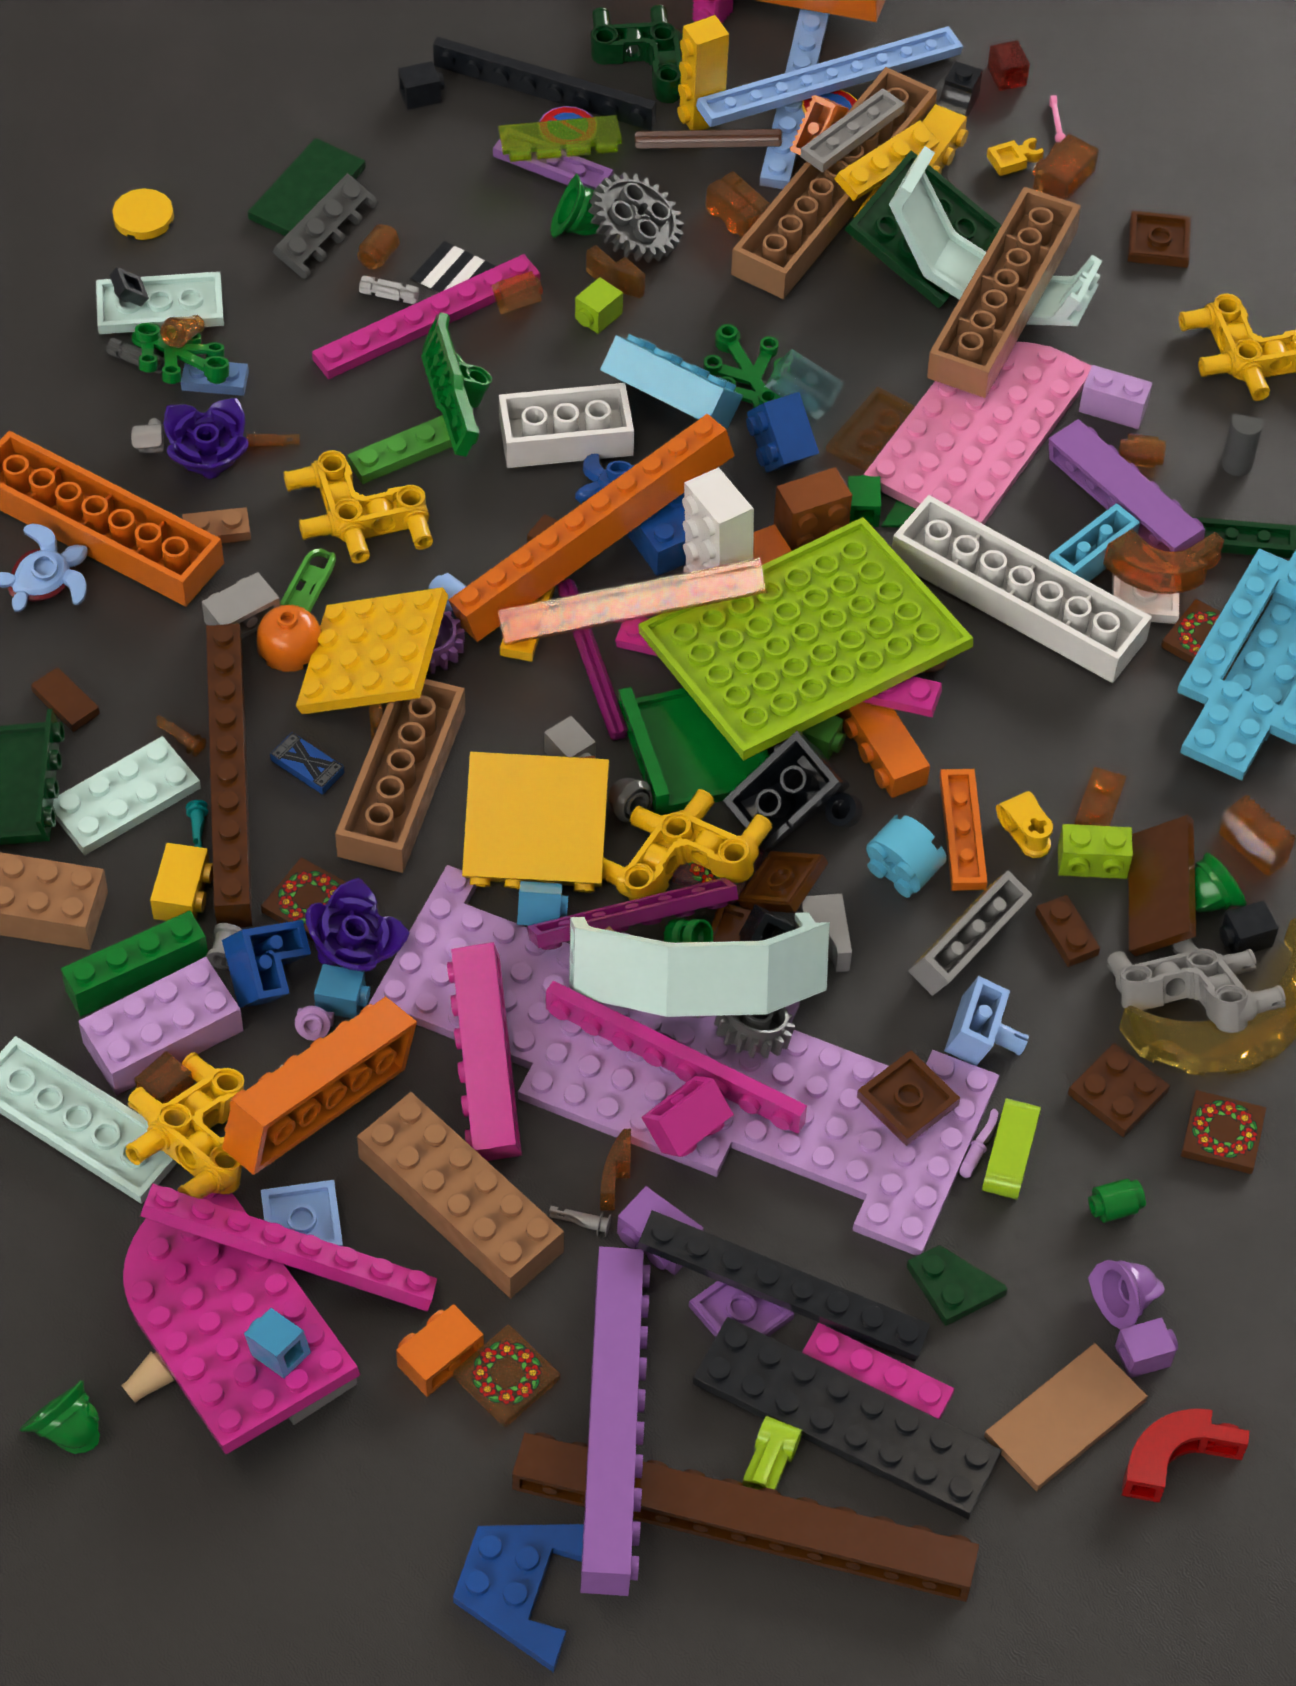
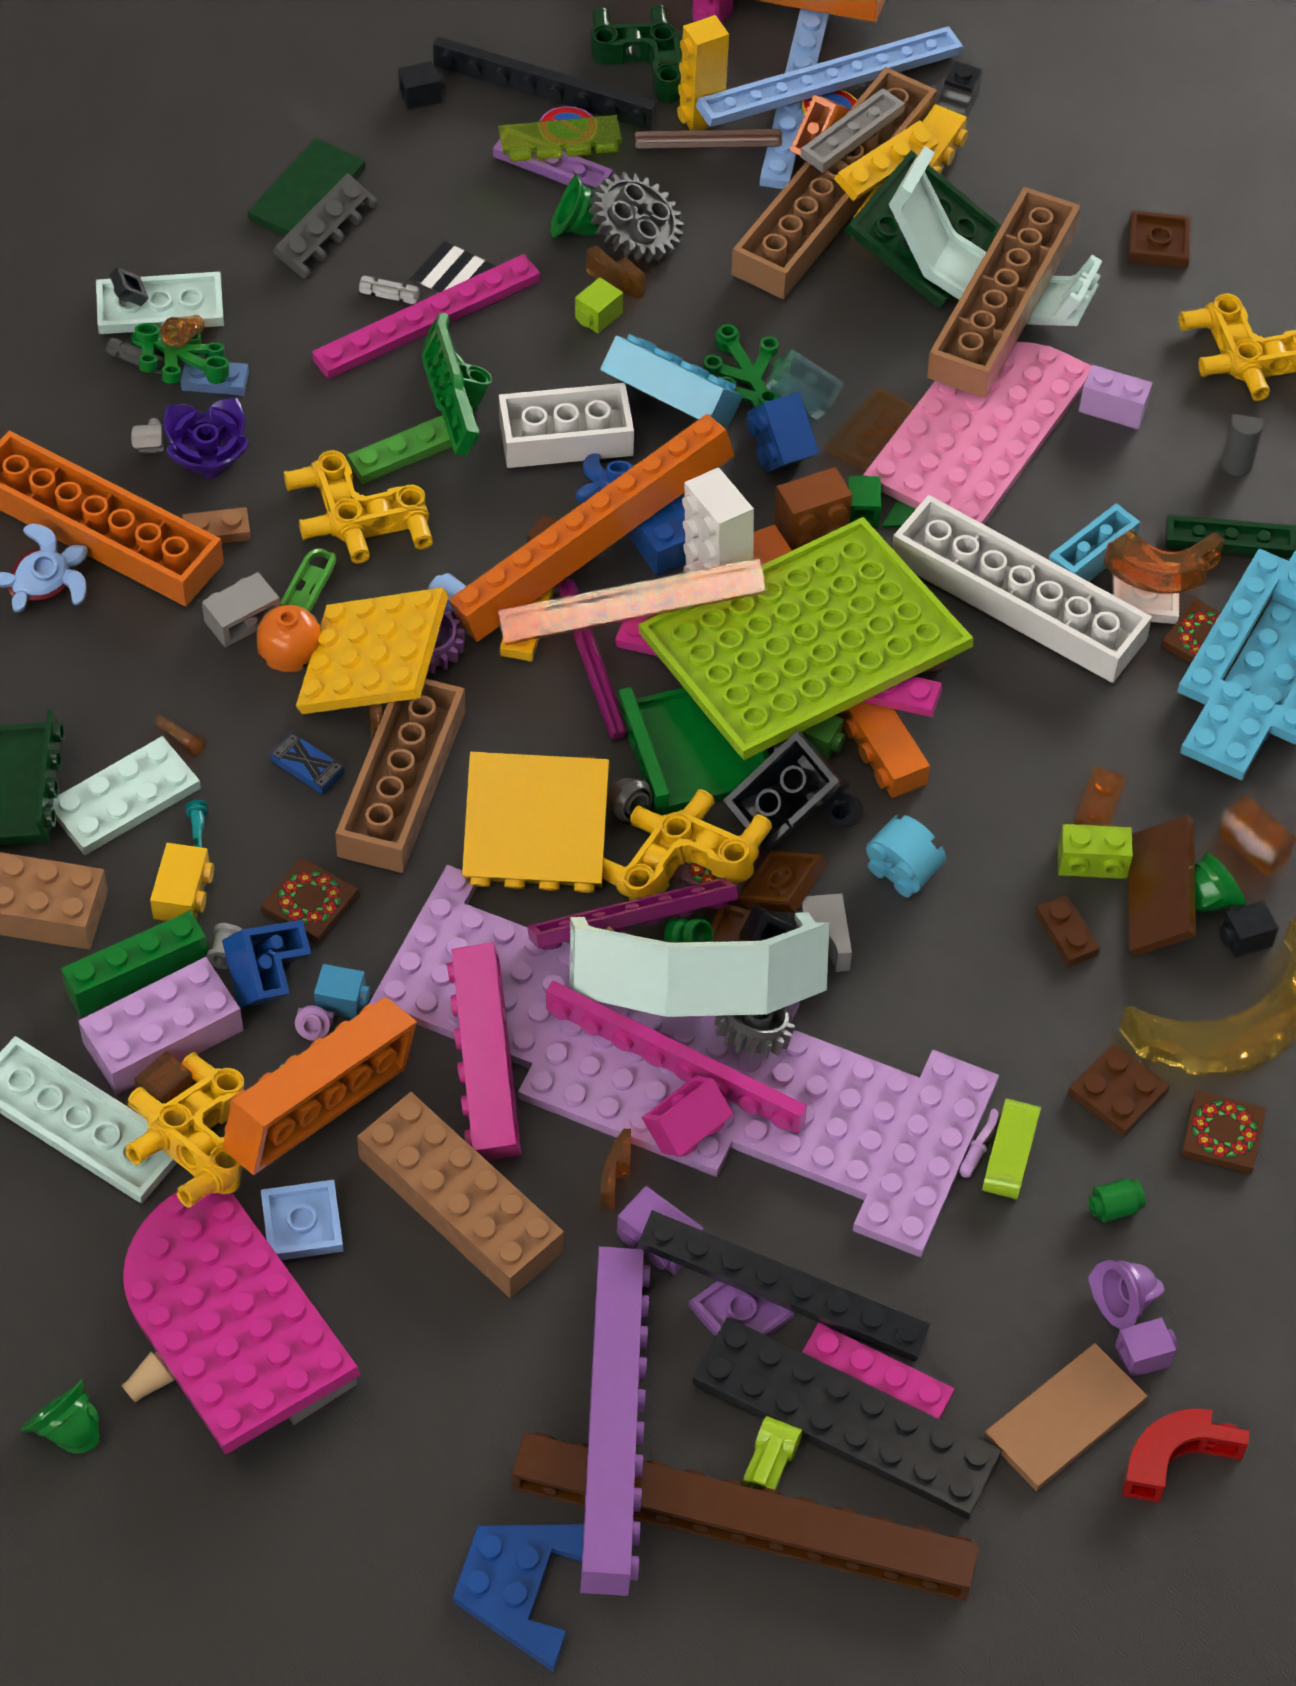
reddish brown tile [31,667,100,732] -> none
yellow tile [112,188,174,240] -> none
dark pink plate [140,1183,437,1312] -> none
reddish brown brick [206,624,253,927] -> none
dark azure brick [244,1308,311,1378] -> none
clear orange piece [246,430,300,451] -> none
dark purple brick [305,878,410,972] -> none
clear orange brick [357,224,400,269] -> none
orange brick [396,1304,484,1397] -> none
tile [453,1324,560,1427] -> none
clear orange brick [491,271,543,315] -> none
dark azure brick [517,881,568,926] -> none
light grey brick [544,716,596,758] -> none
light grey piece [549,1206,611,1237] -> none
clear orange brick [706,171,770,237] -> none
reddish brown plate [857,1050,960,1146] -> none
dark green wing [907,1245,1008,1326] -> none
light grey brick [908,870,1032,996] -> none
orange plate [939,769,988,891] -> none
light blue brick [944,976,1029,1066] -> none
yellow plate [986,138,1044,176] -> none
clear red brick [987,40,1030,91] -> none
yellow piece [996,791,1053,858] -> none
clear orange brick [1033,133,1099,200] -> none
bright pink hinge [1049,95,1066,144] -> none
medium lavender brick [1049,419,1205,569] -> none
light grey pin [1107,938,1286,1033] -> none
clear orange brick [1119,433,1166,468] -> none

